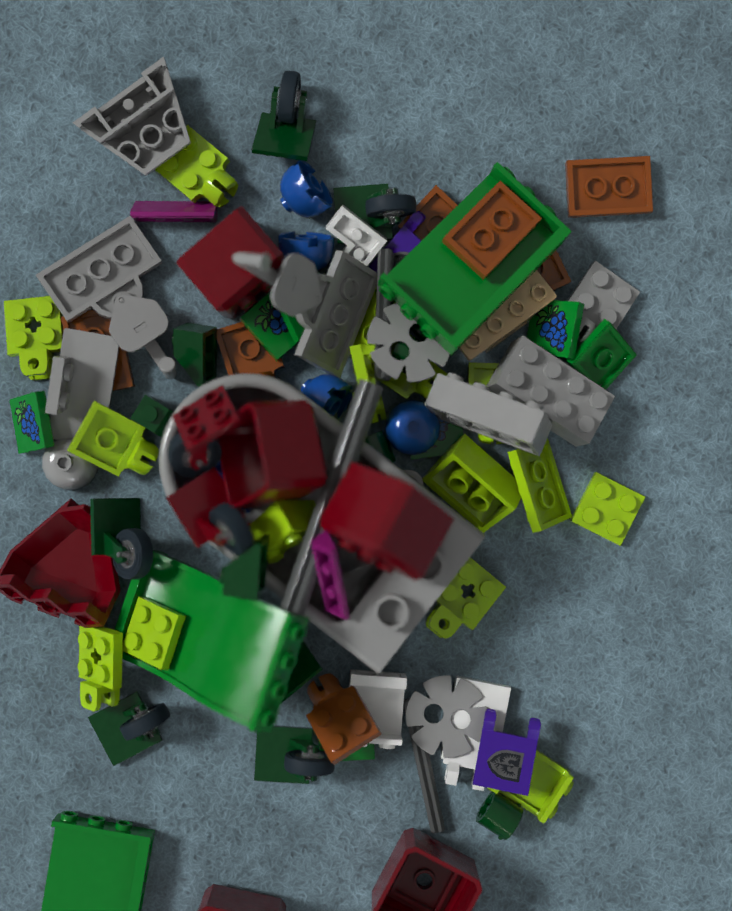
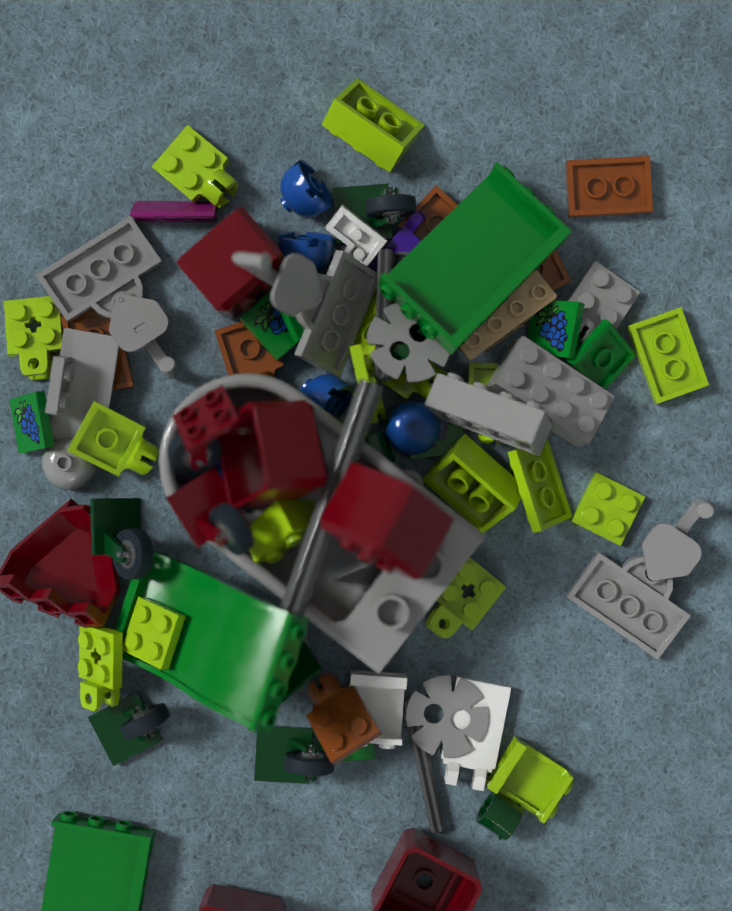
light grey wedge [73,57,191,176] -> none
dark green slope [130,395,174,437] -> none
dark green slope [171,322,217,387] -> none
dark green slope [220,534,269,601] -> none
dark green plate [252,71,316,161] -> none
magenta slope [311,531,350,620] -> none
dark orange plate [442,181,542,280] -> none
dark purple flag [472,709,541,796] -> none
none -> lime slope [321,78,425,173]
none -> light grey plate [566,497,714,659]
none -> lime plate [627,307,709,404]

